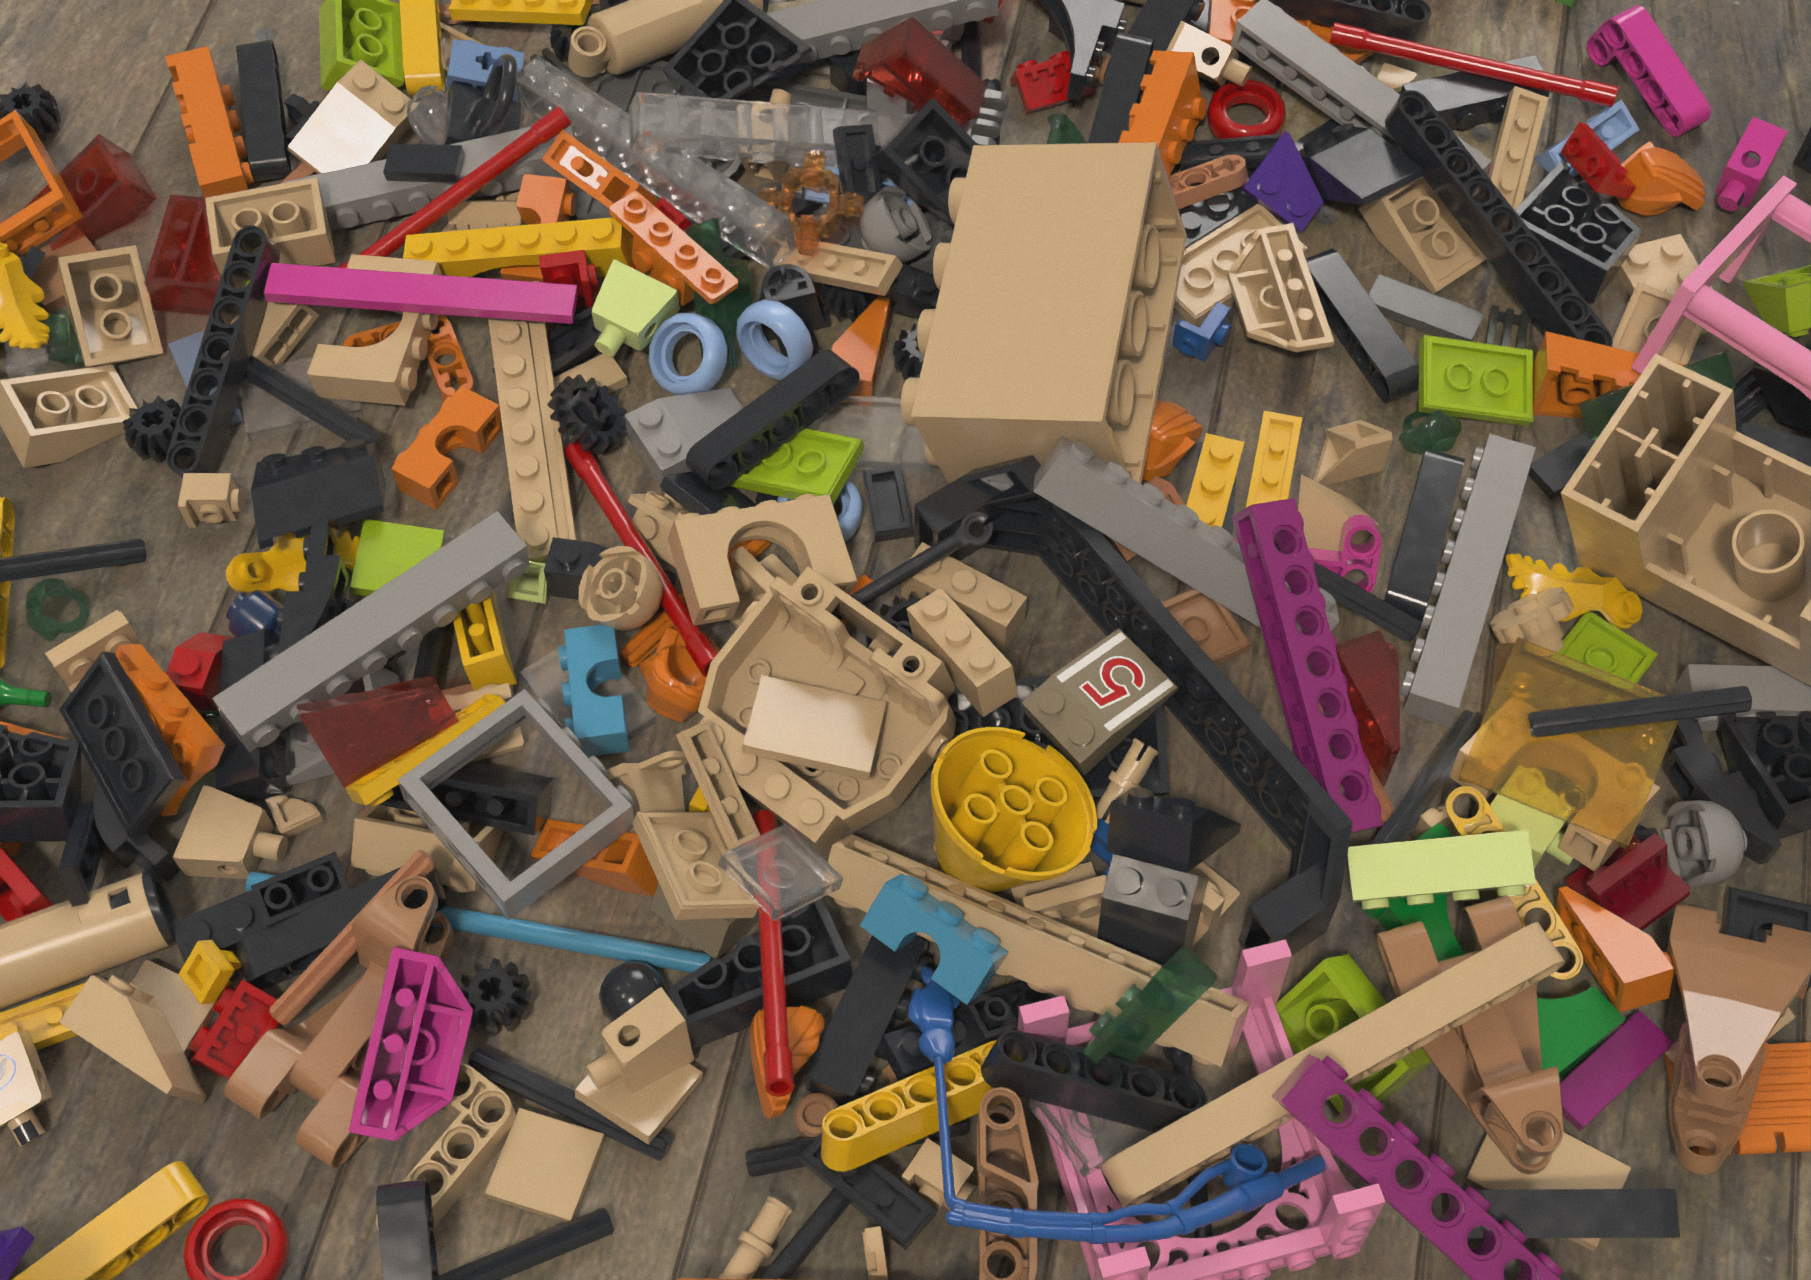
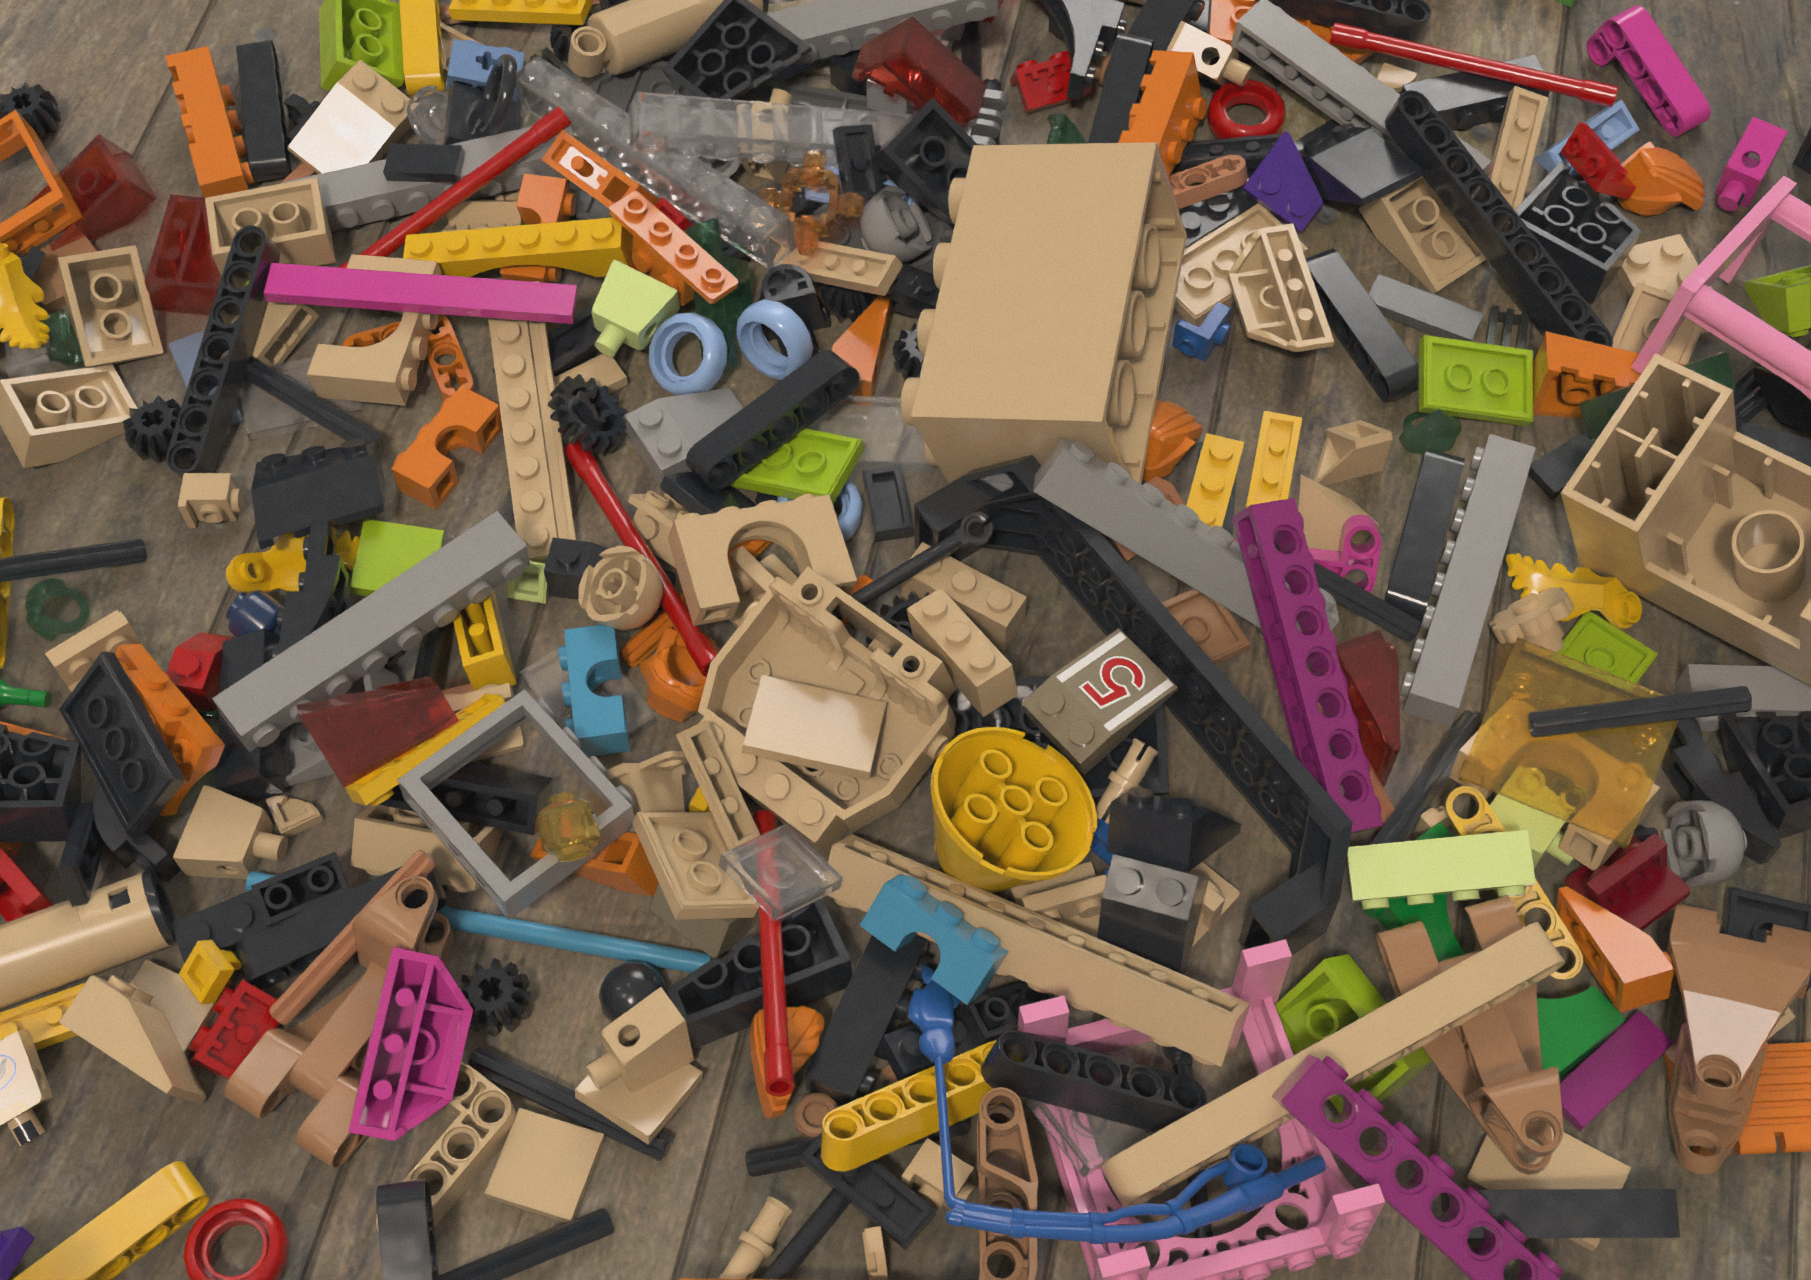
red bracket [539,249,600,308] -> none
clear green bracket [1081,946,1218,1064] -> none
none -> clear yellow head [536,792,601,862]

